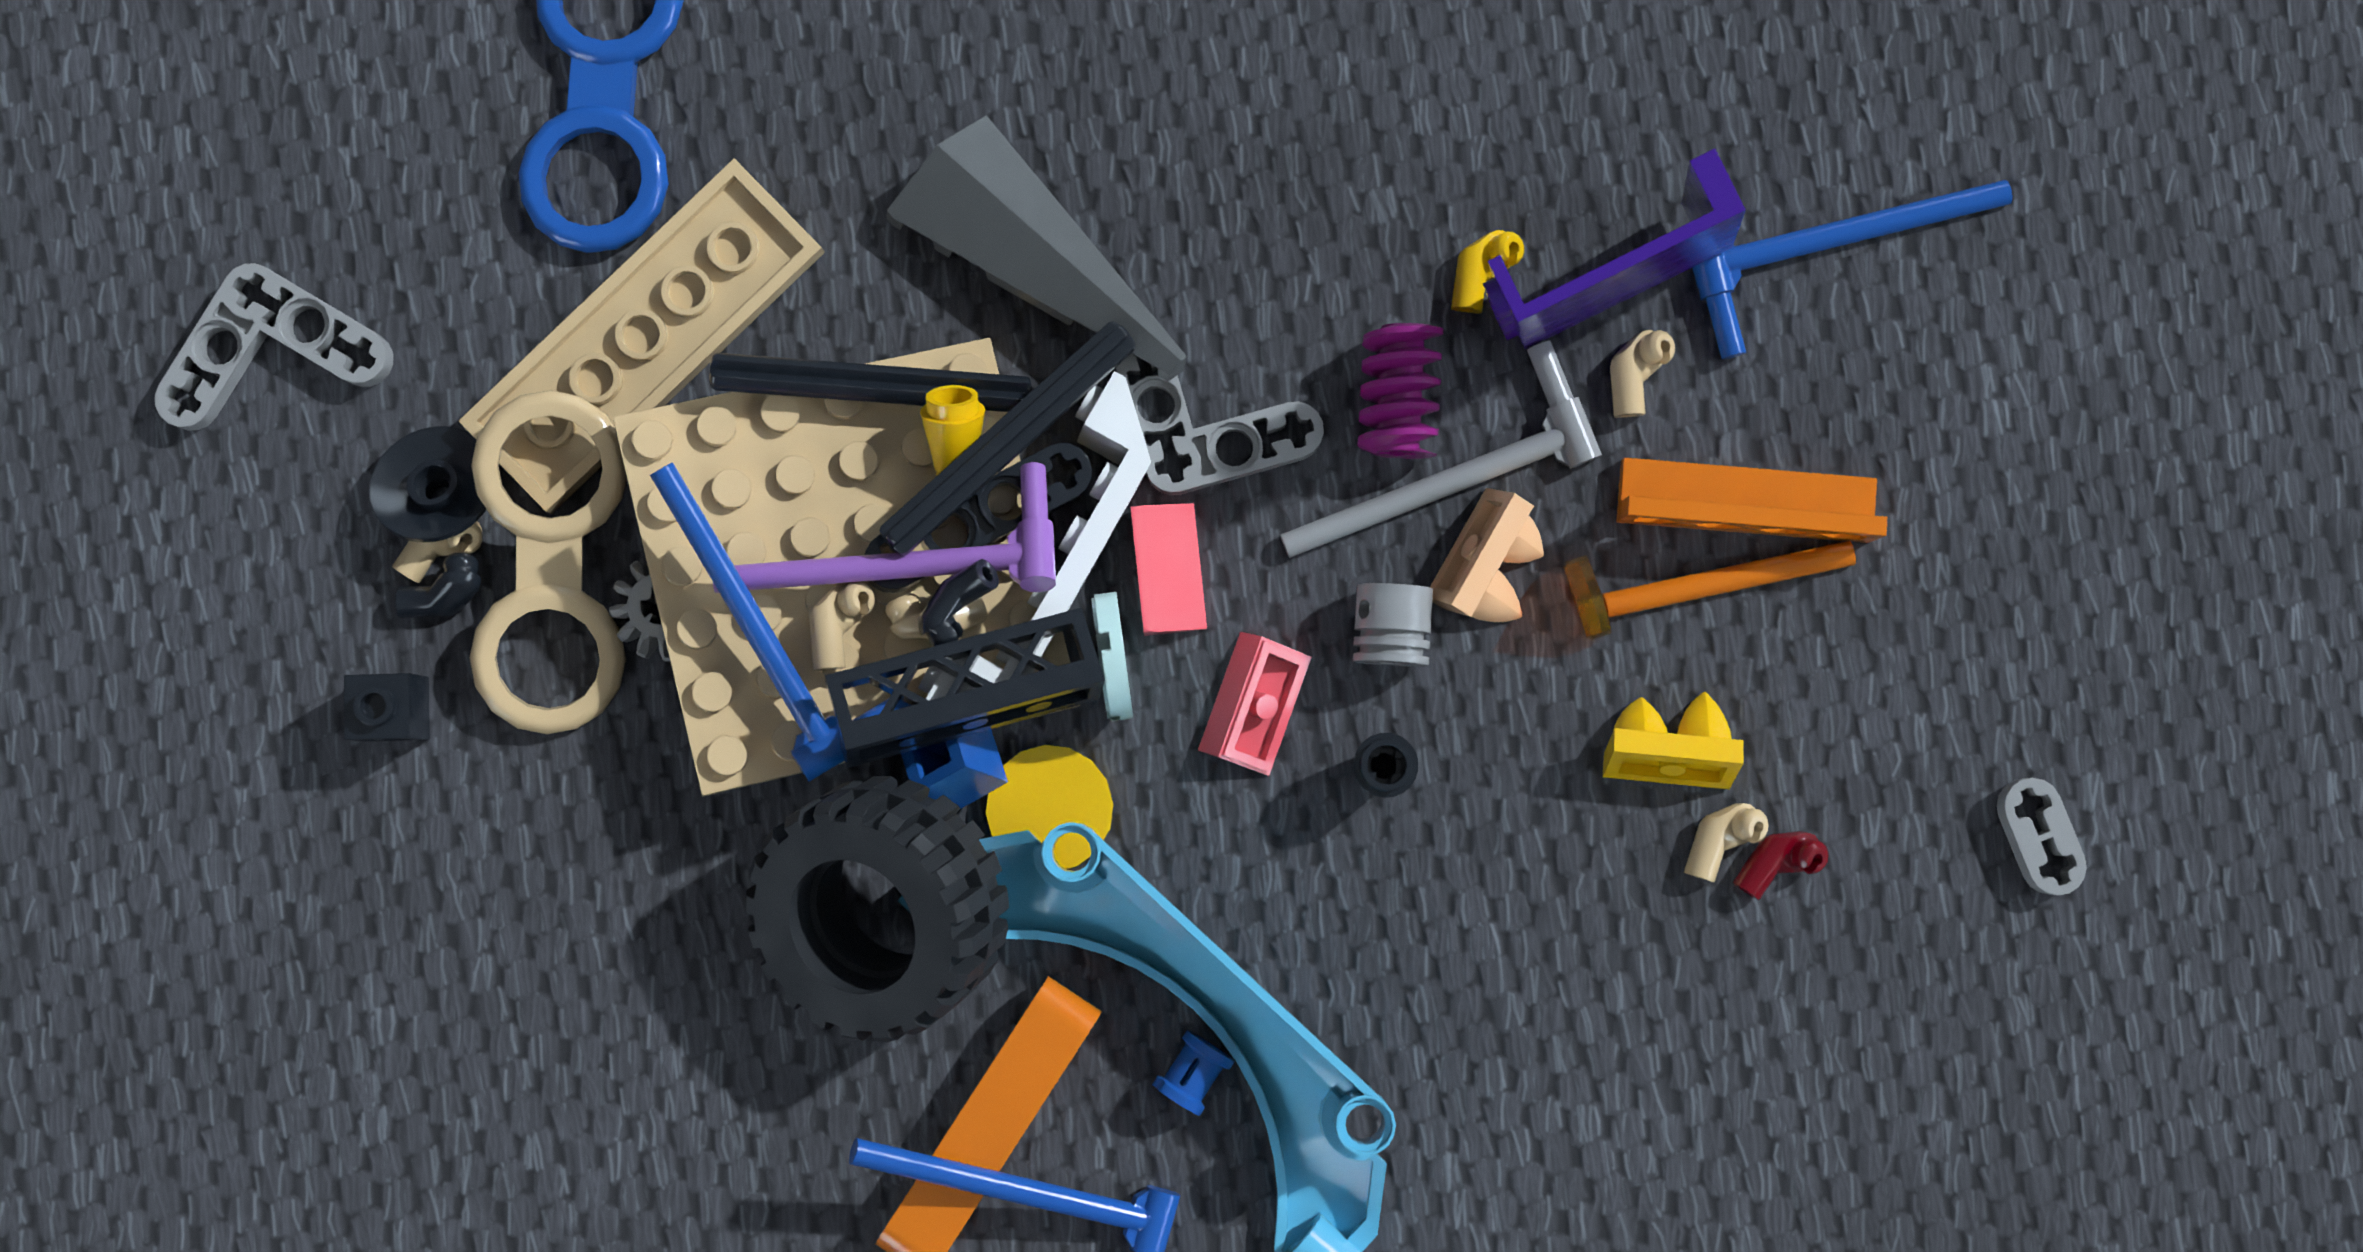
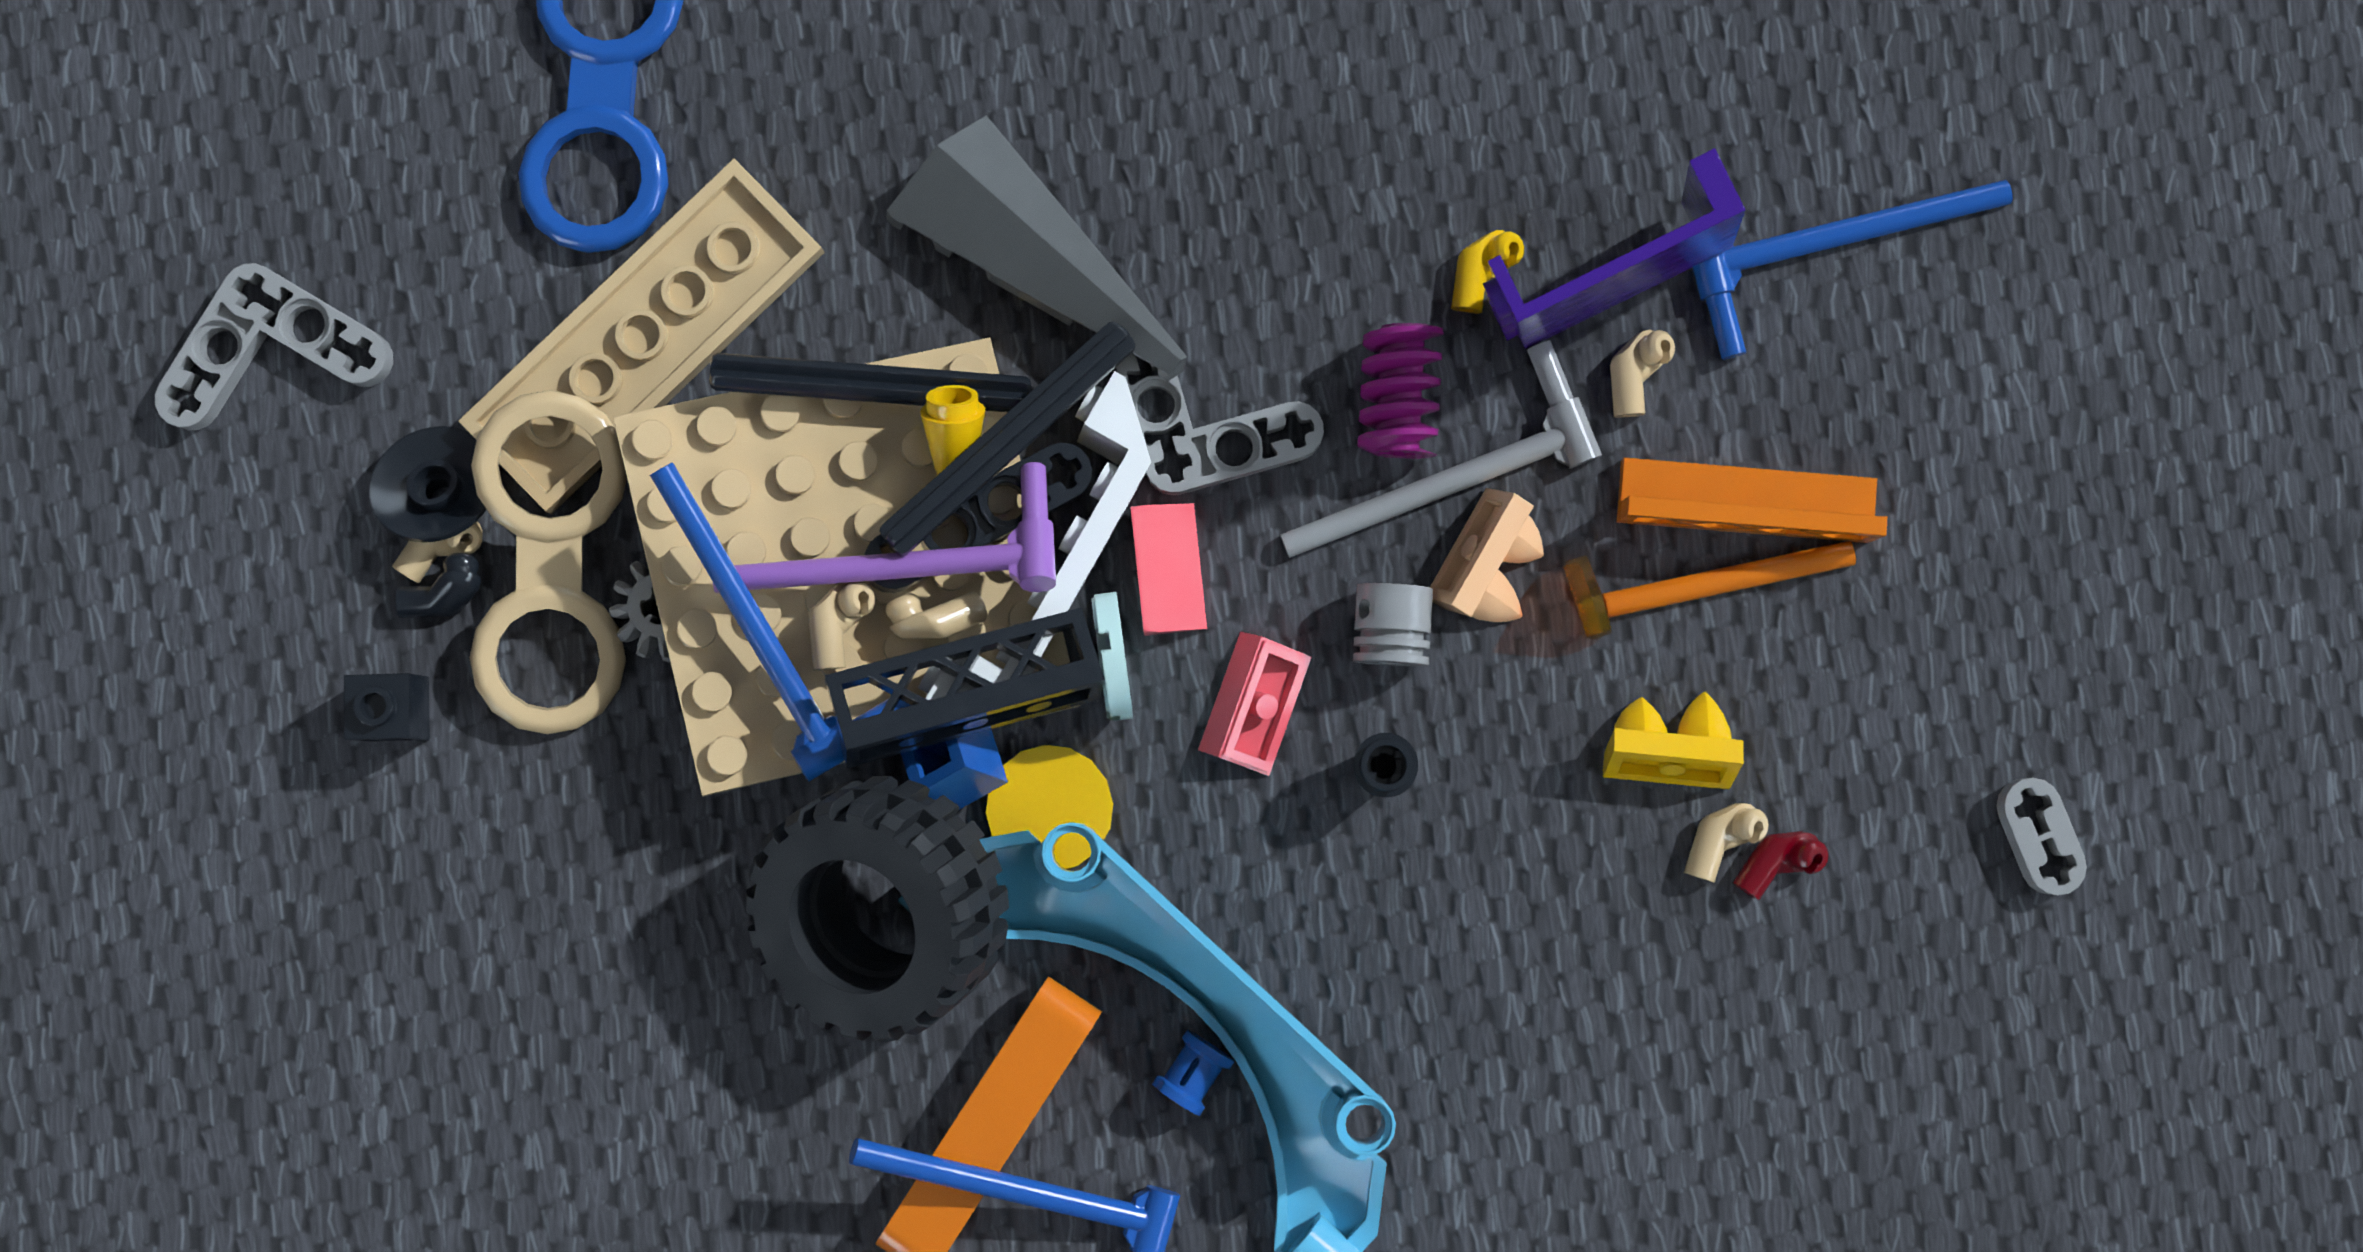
black arm [918,559,999,647] -> none

